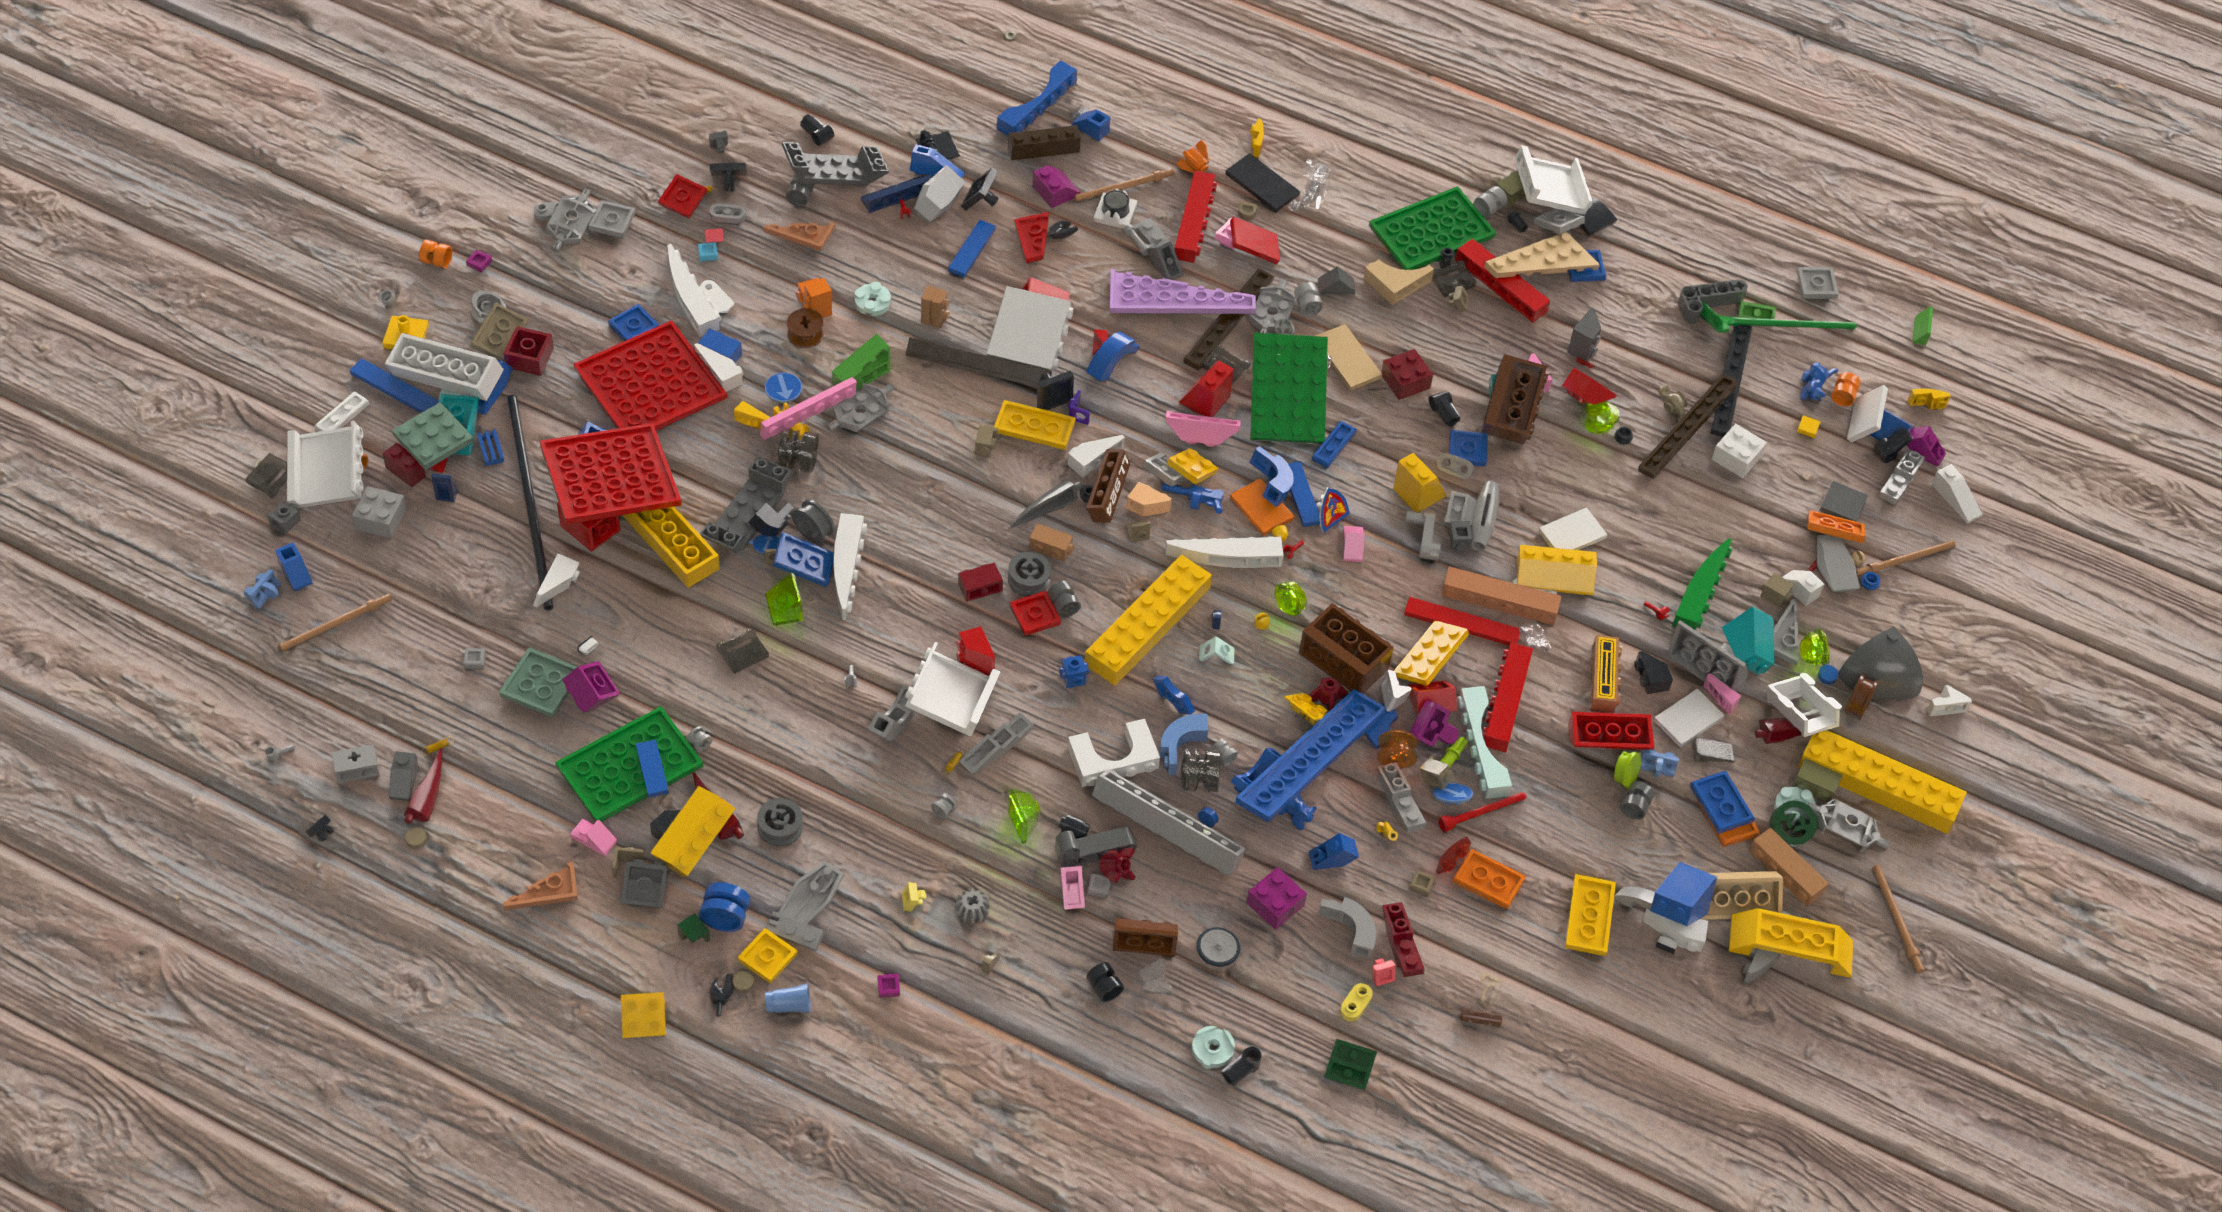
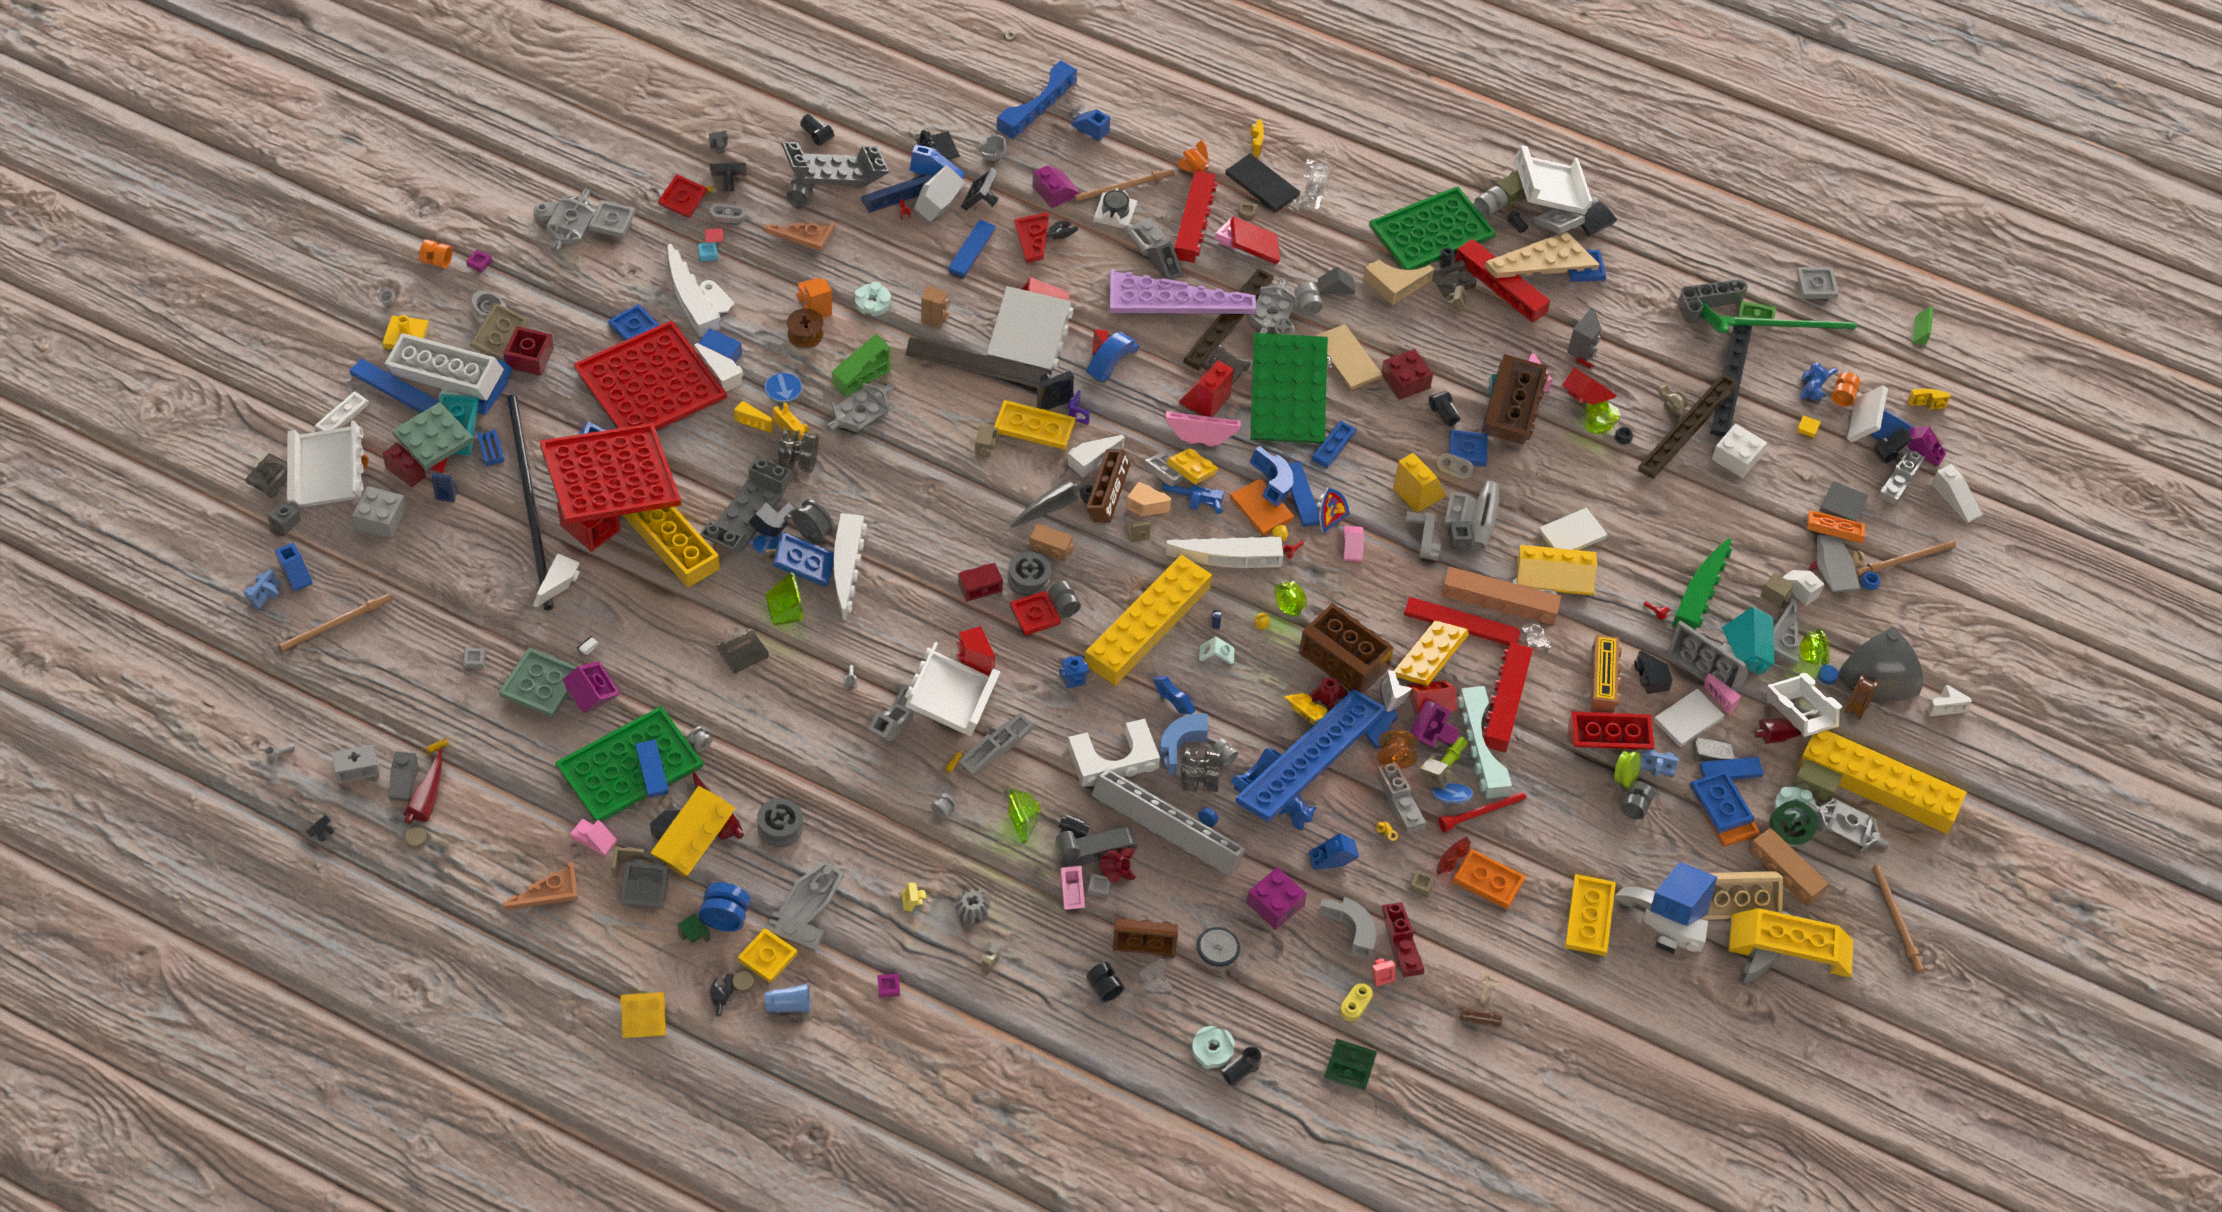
bright pink plate [760,377,857,440] -> none
dark brown brick [1008,125,1081,161] -> none
none -> light grey hair [981,135,1007,162]
none -> blue tile [1700,757,1764,780]

